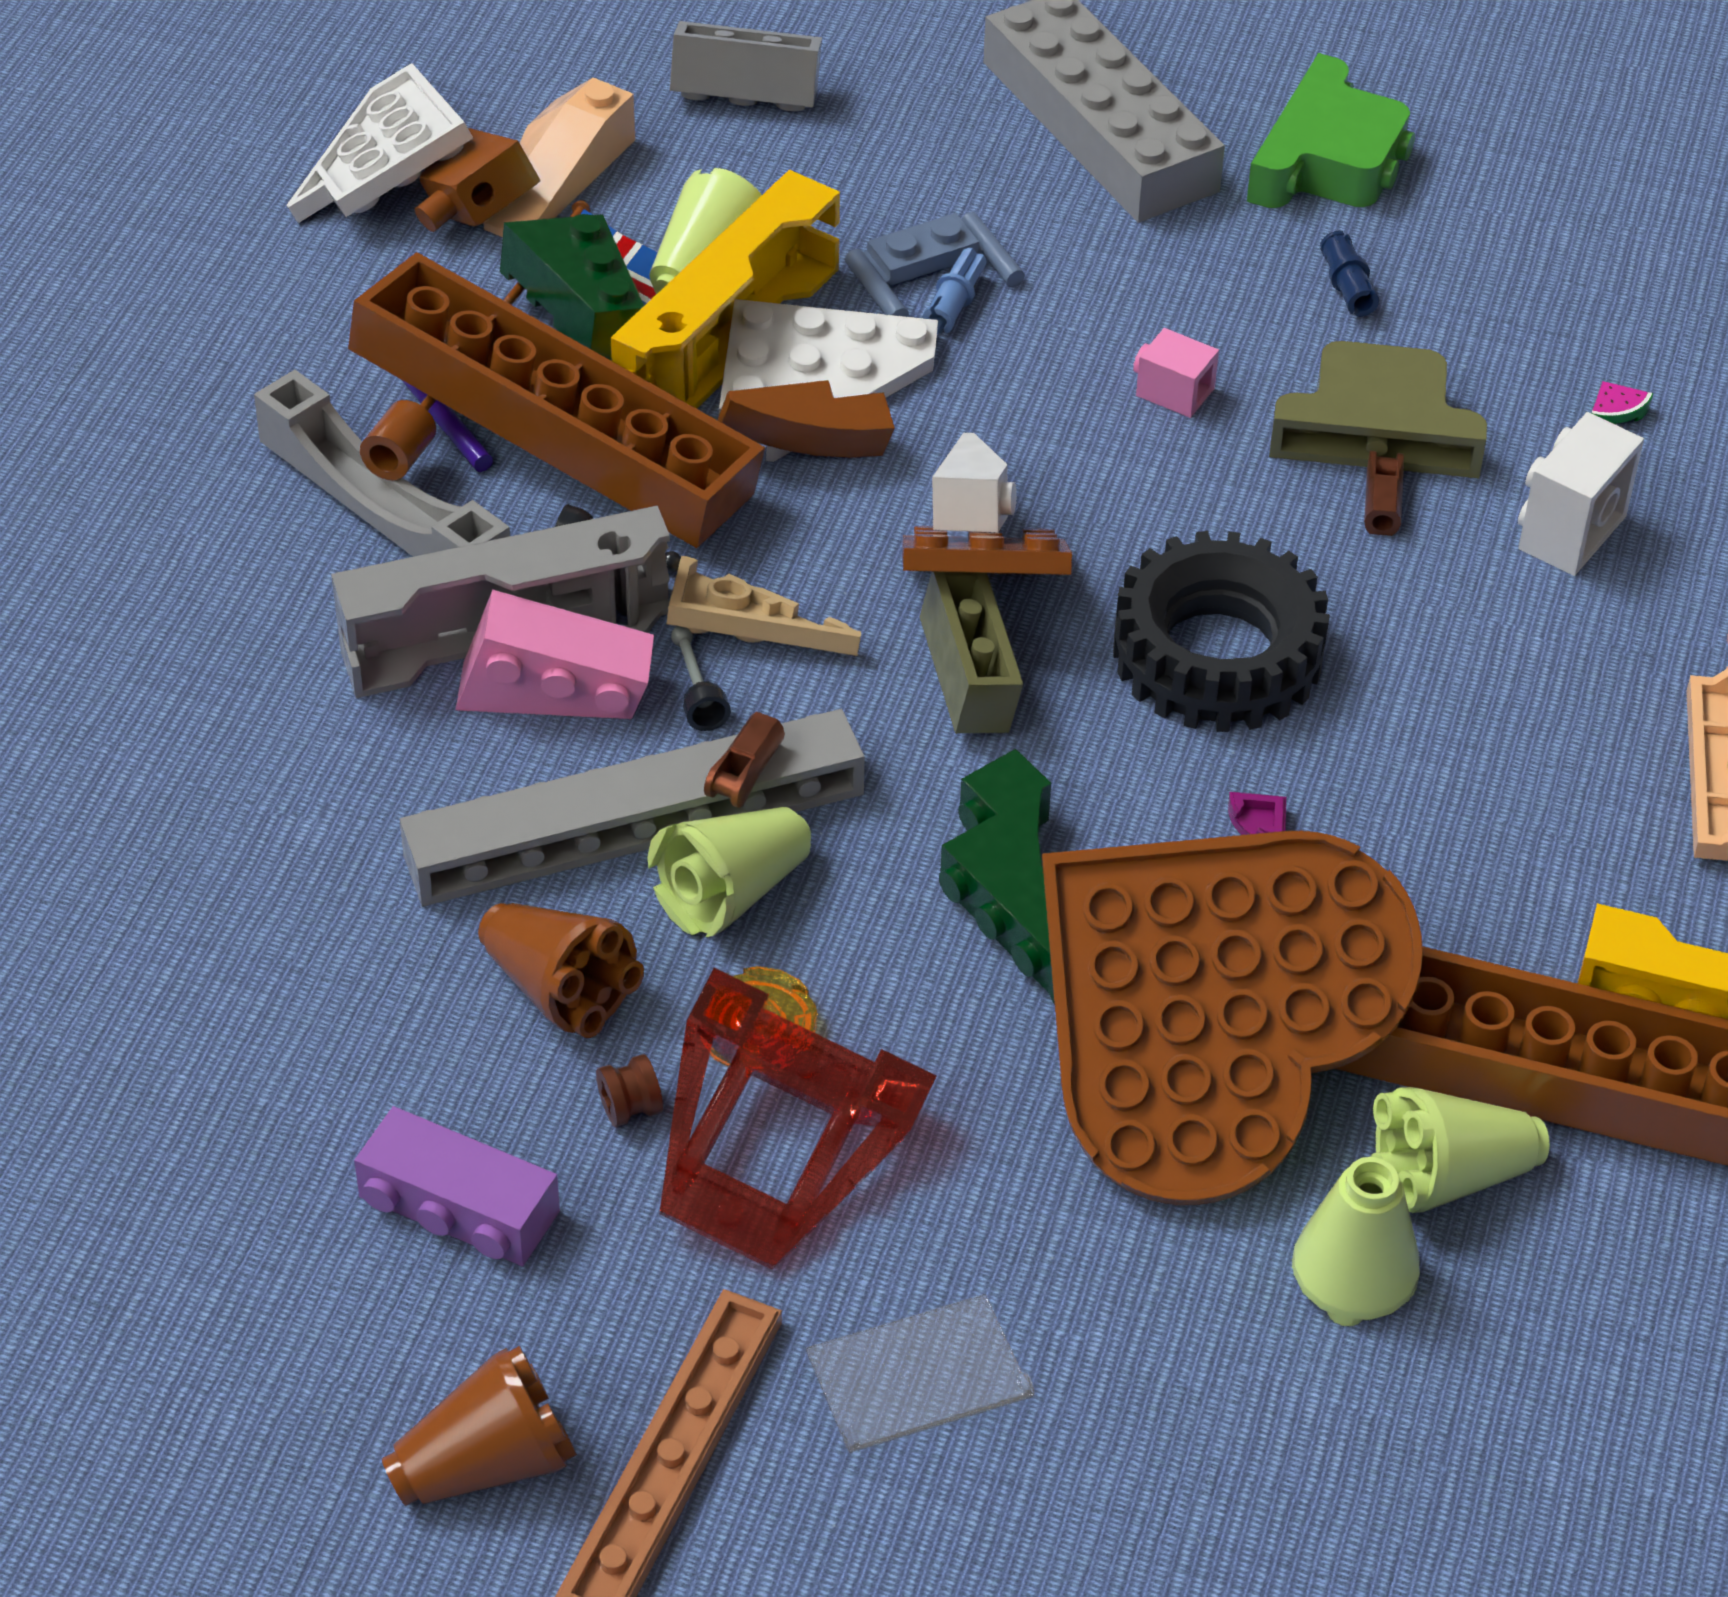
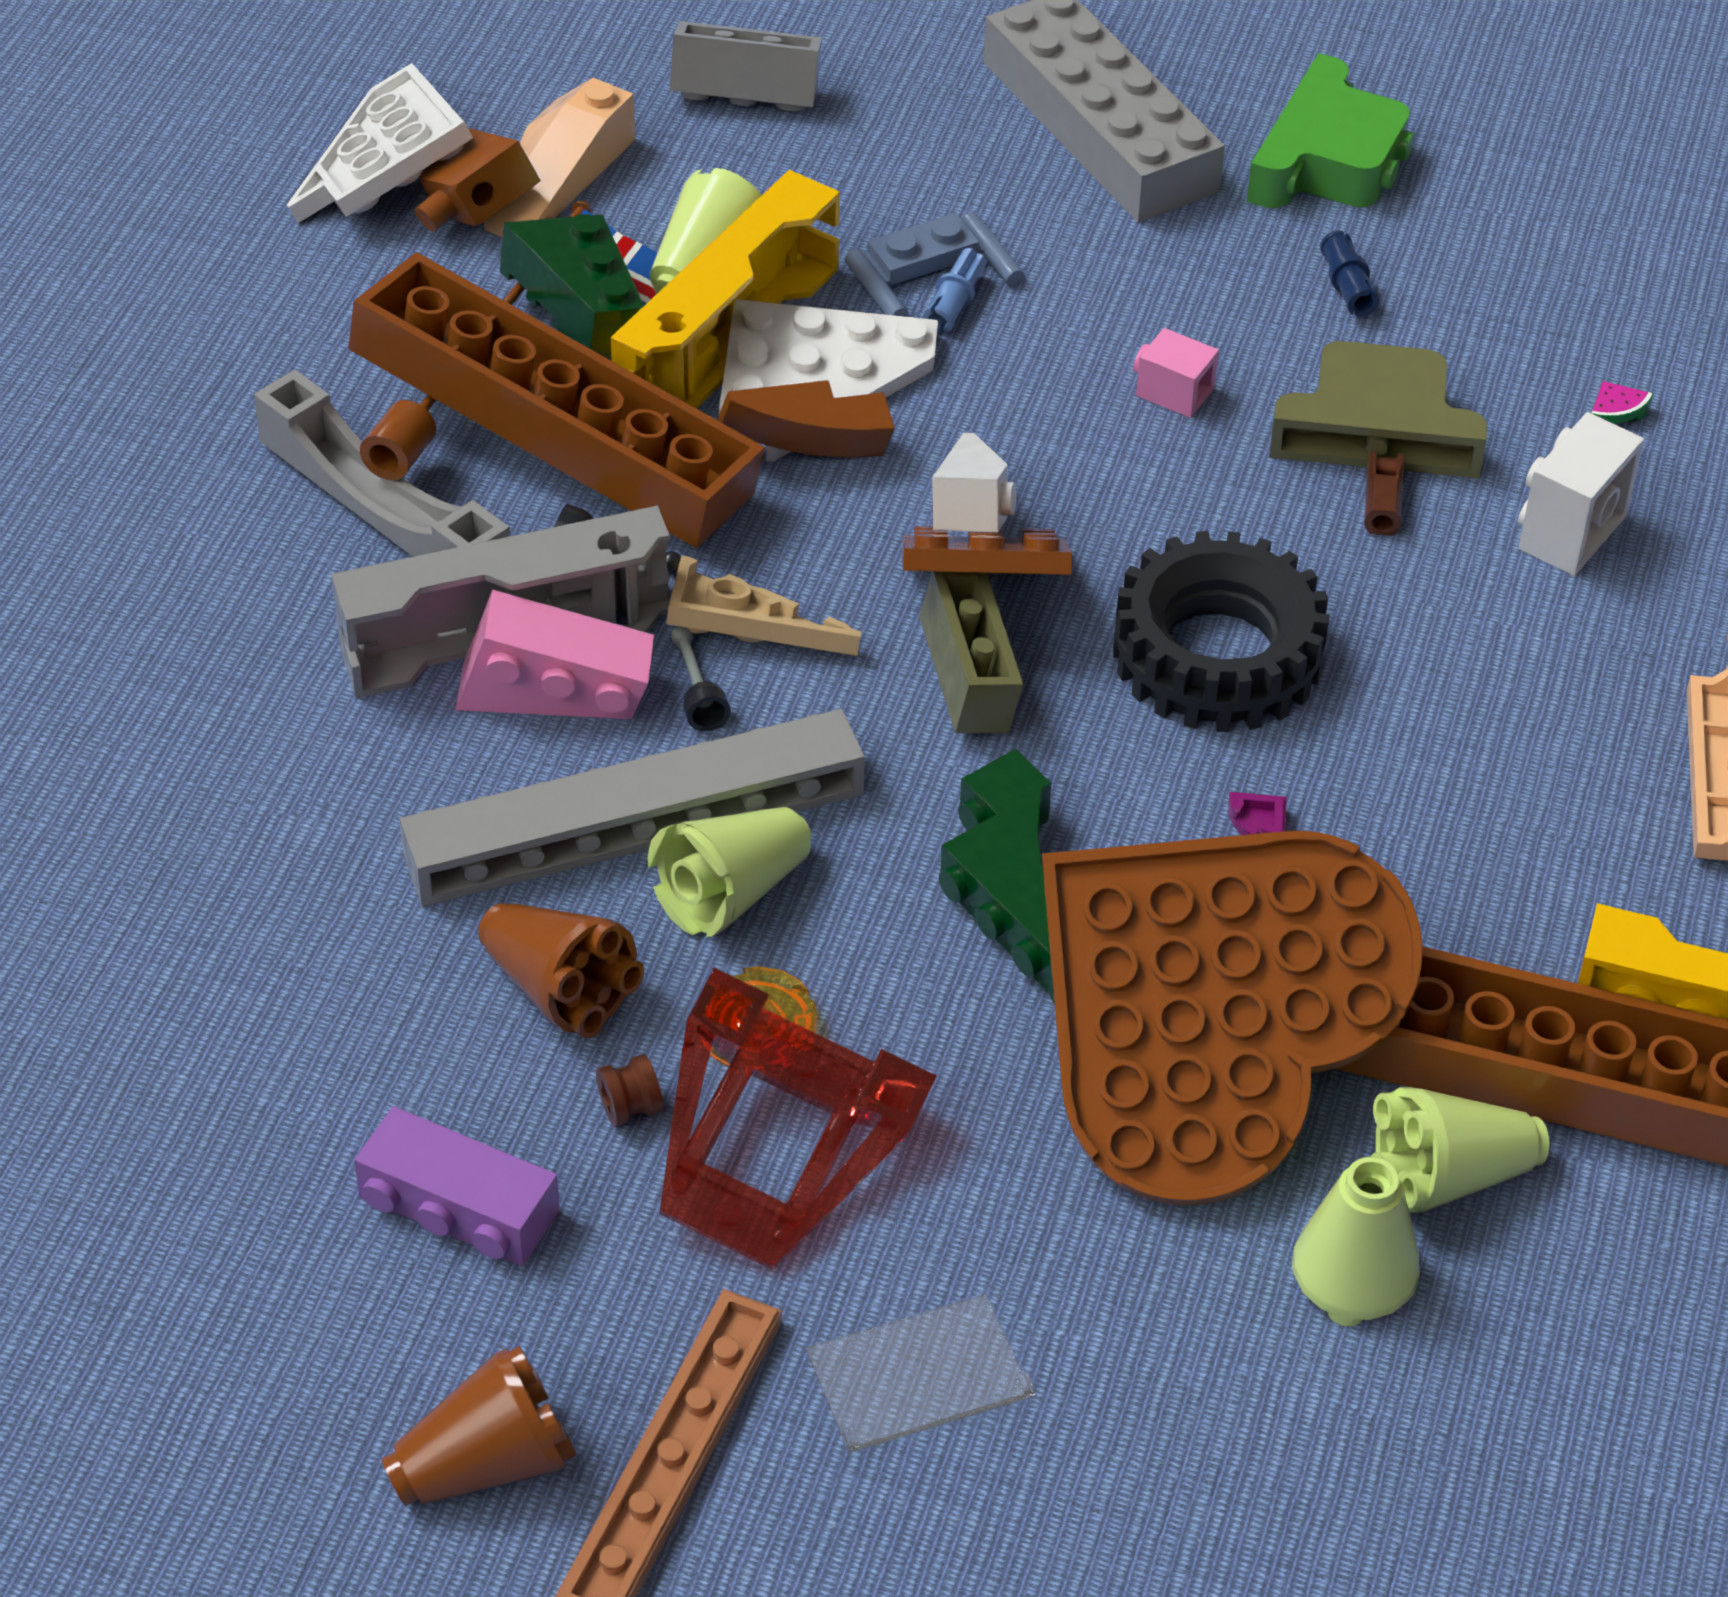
dark purple bar [402,380,493,472] -> none
copper bar [704,711,785,808] -> none

